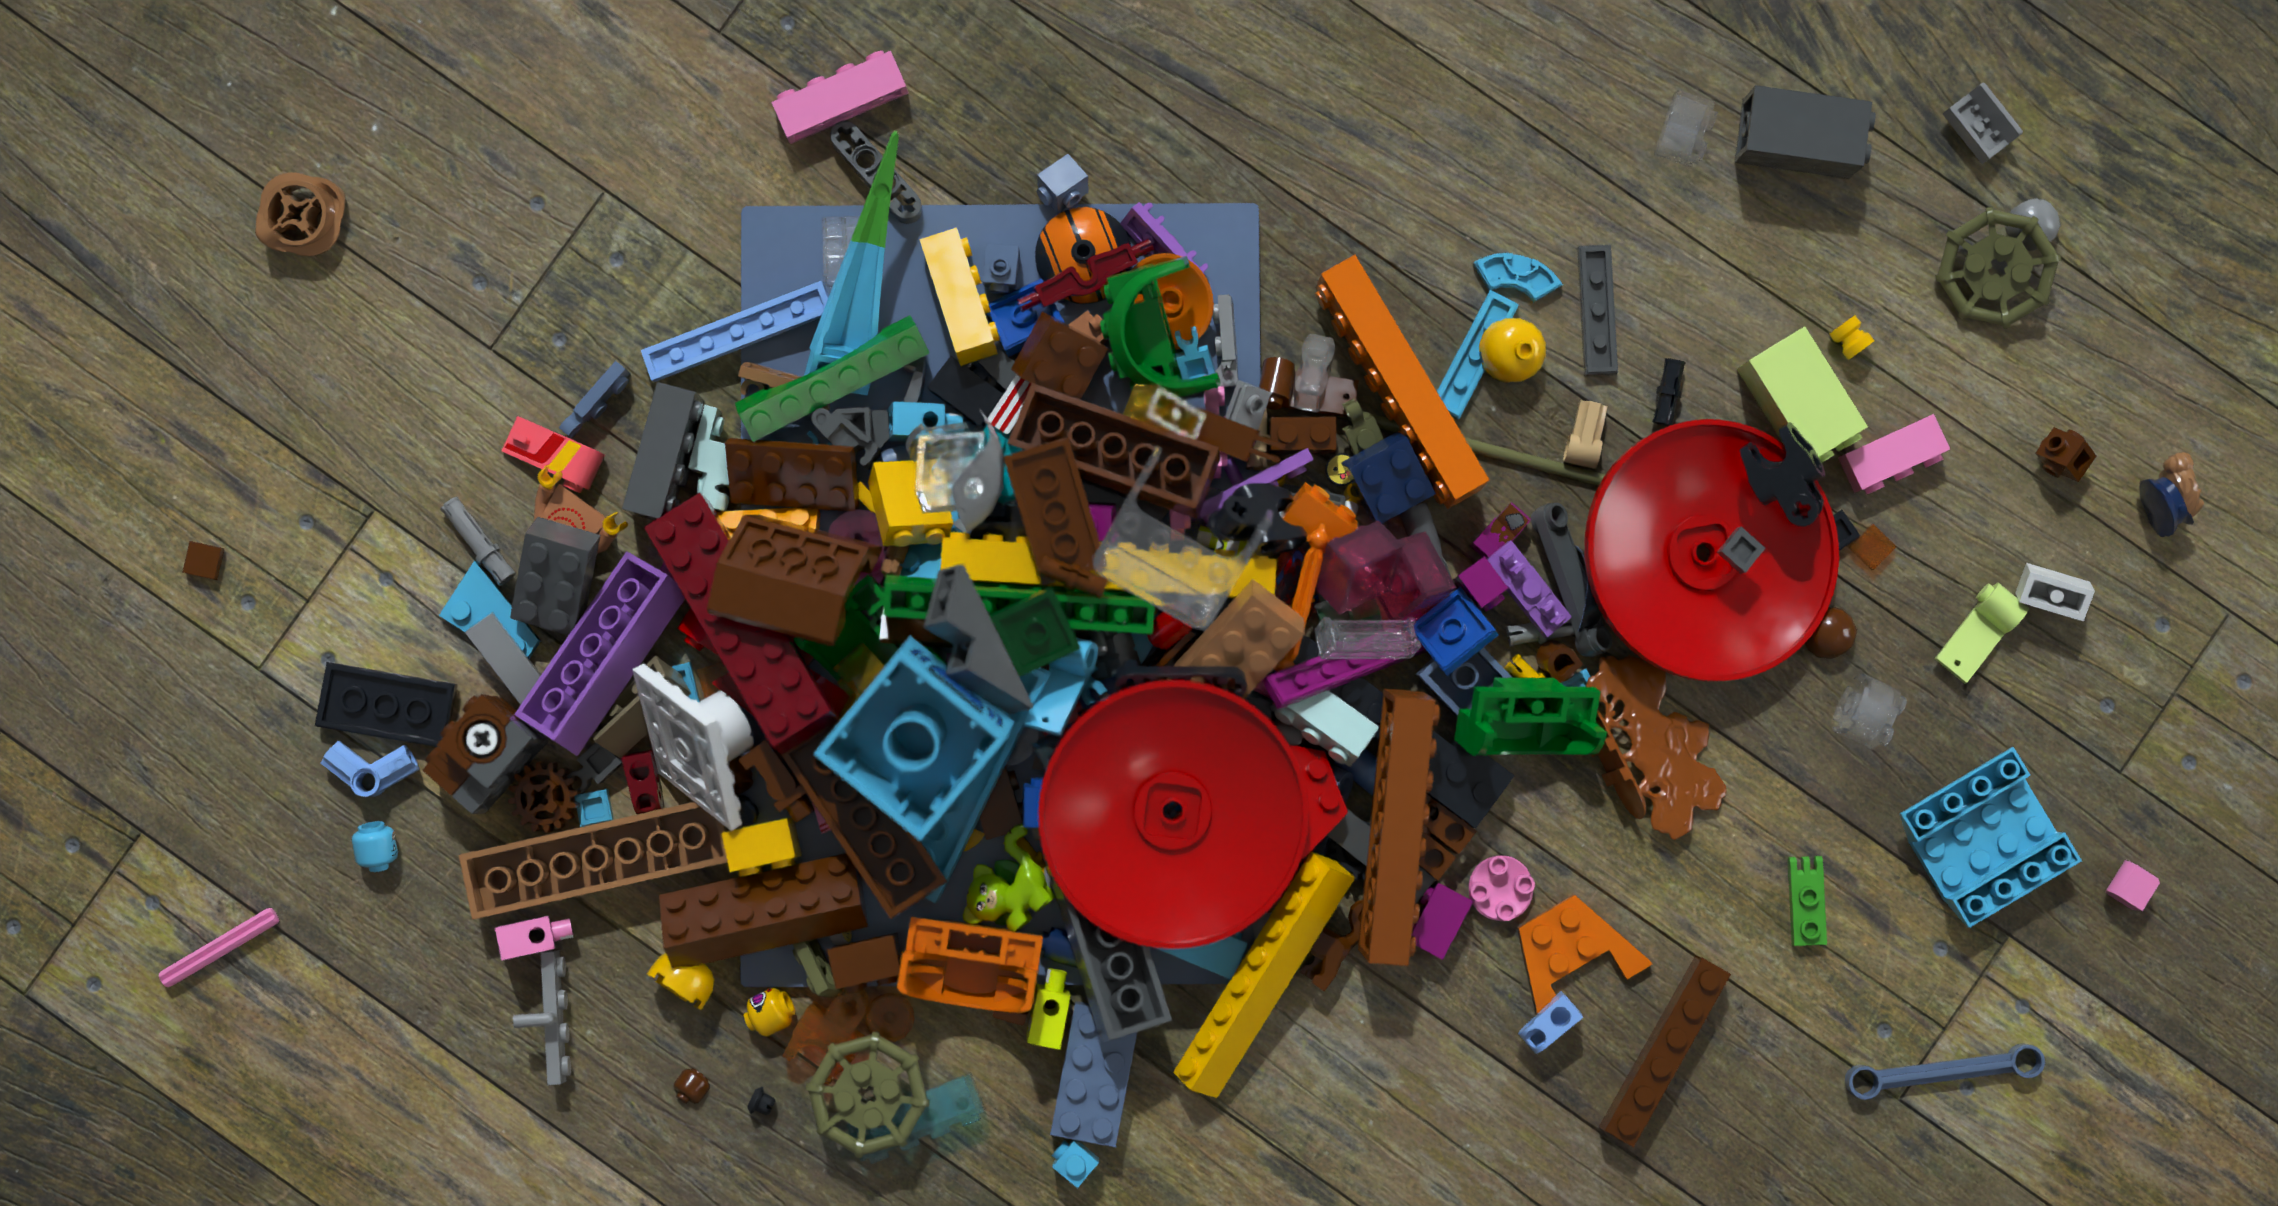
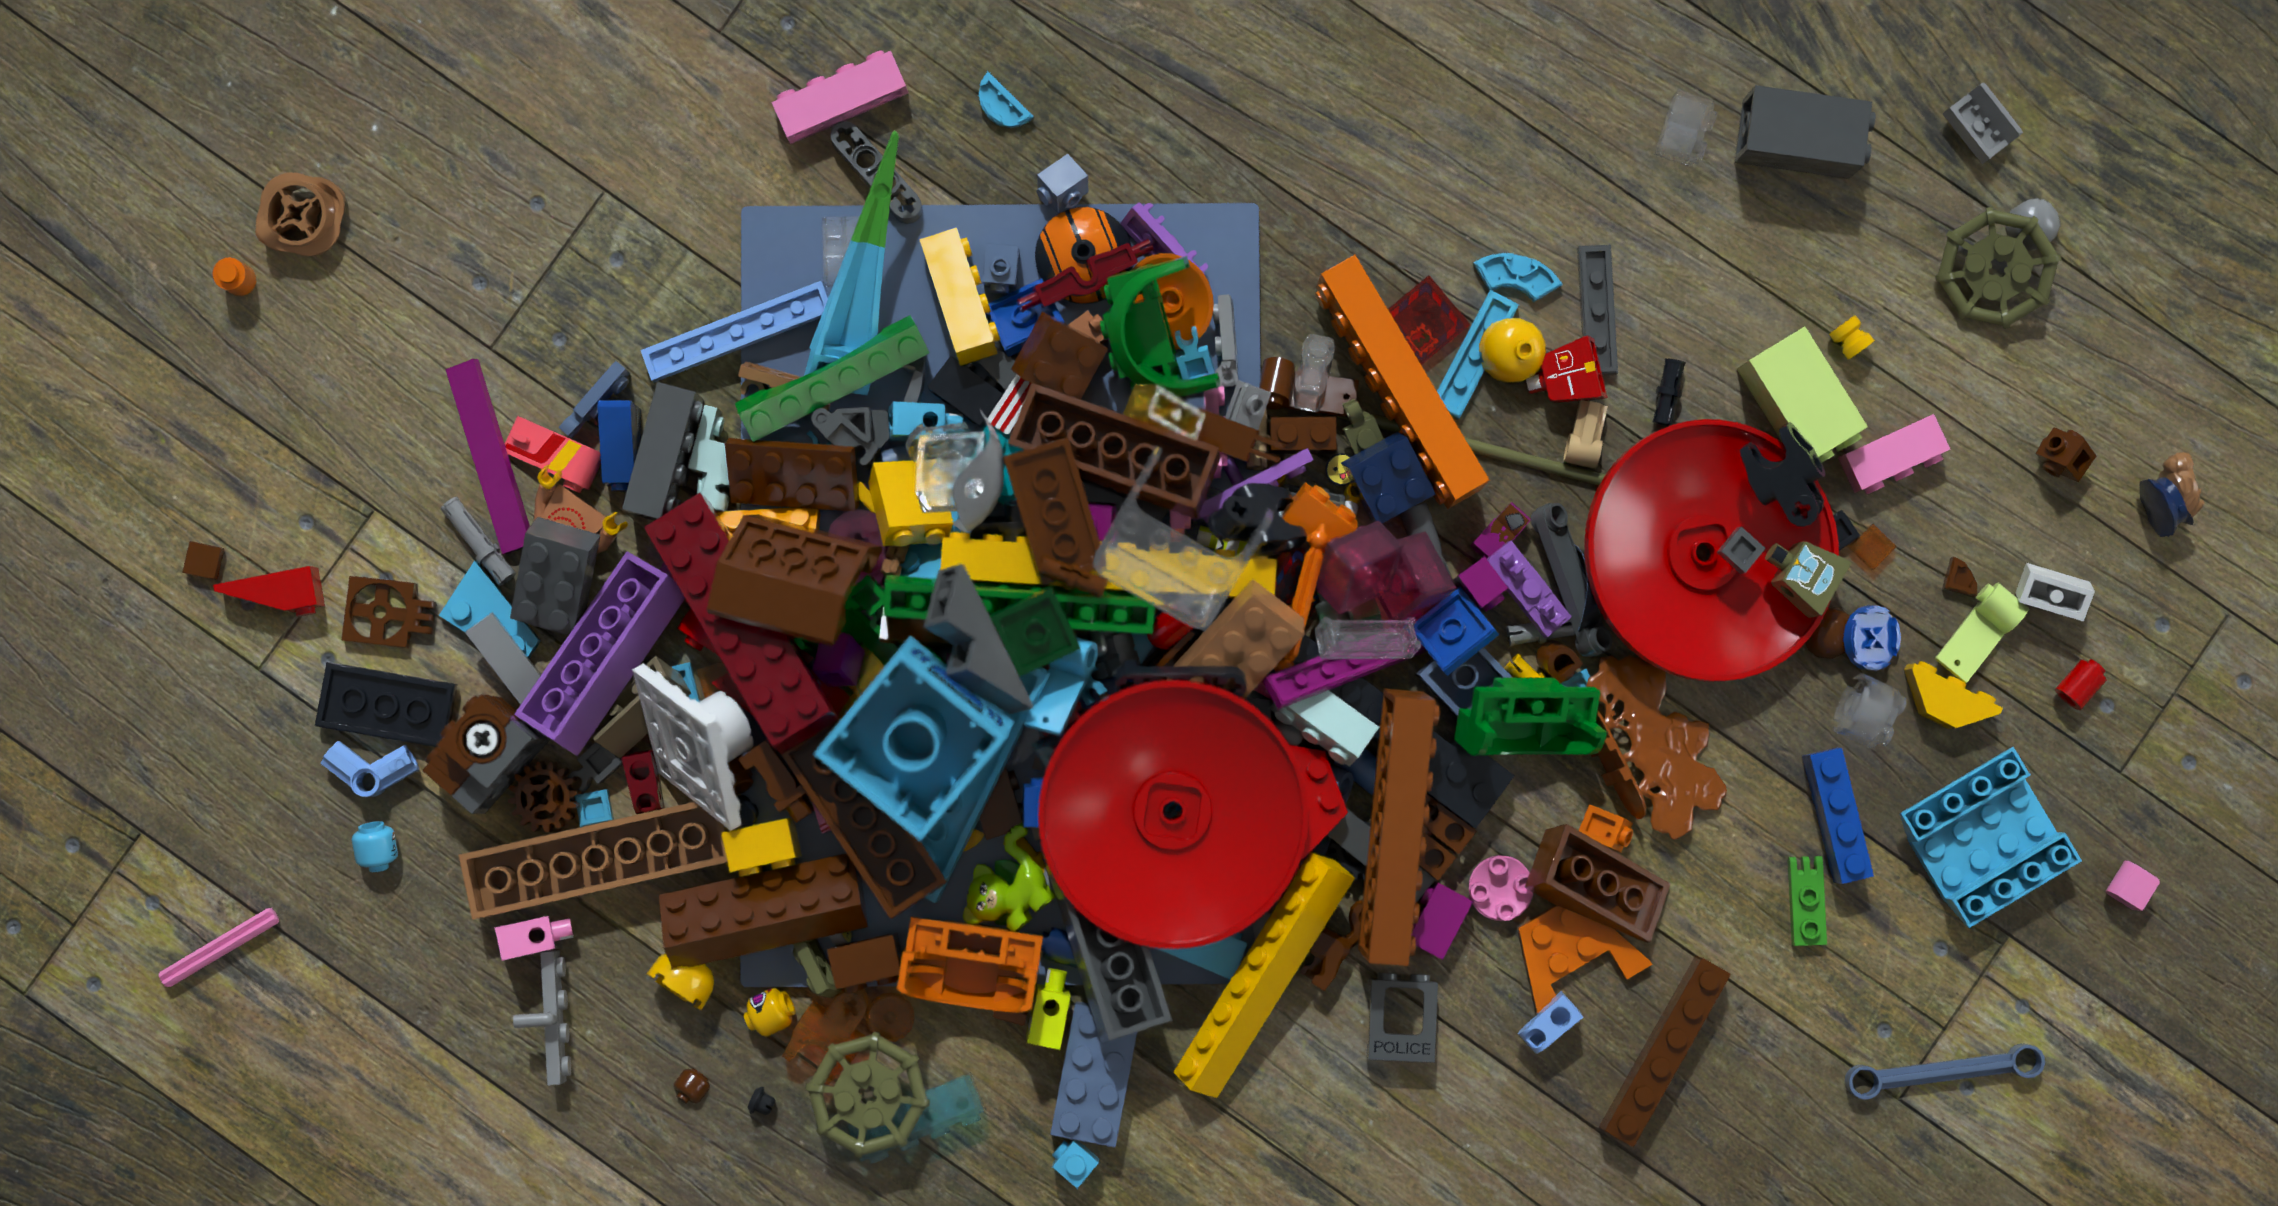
none -> orange brick [213,257,256,296]
none -> red slope [213,566,325,617]
none -> reddish brown piece [341,576,436,648]
none -> magenta tile [445,359,530,554]
none -> blue slope [598,400,641,492]
none -> magenta brick [812,633,865,687]
none -> medium azure tile [979,71,1034,128]
none -> dark grey window [1366,972,1438,1063]
none -> clear red tile [1388,275,1471,366]
none -> reddish brown slope [1525,824,1670,943]
none -> red torso [1526,336,1608,403]
none -> orange bracket [1579,804,1633,853]
none -> olive torso [1765,541,1852,618]
none -> blue brick [1802,748,1874,884]
none -> tile [1843,605,1901,671]
none -> yellow slope [1904,661,2003,729]
none -> reddish brown tile [1942,557,1978,598]
none -> red brick [2055,659,2107,711]

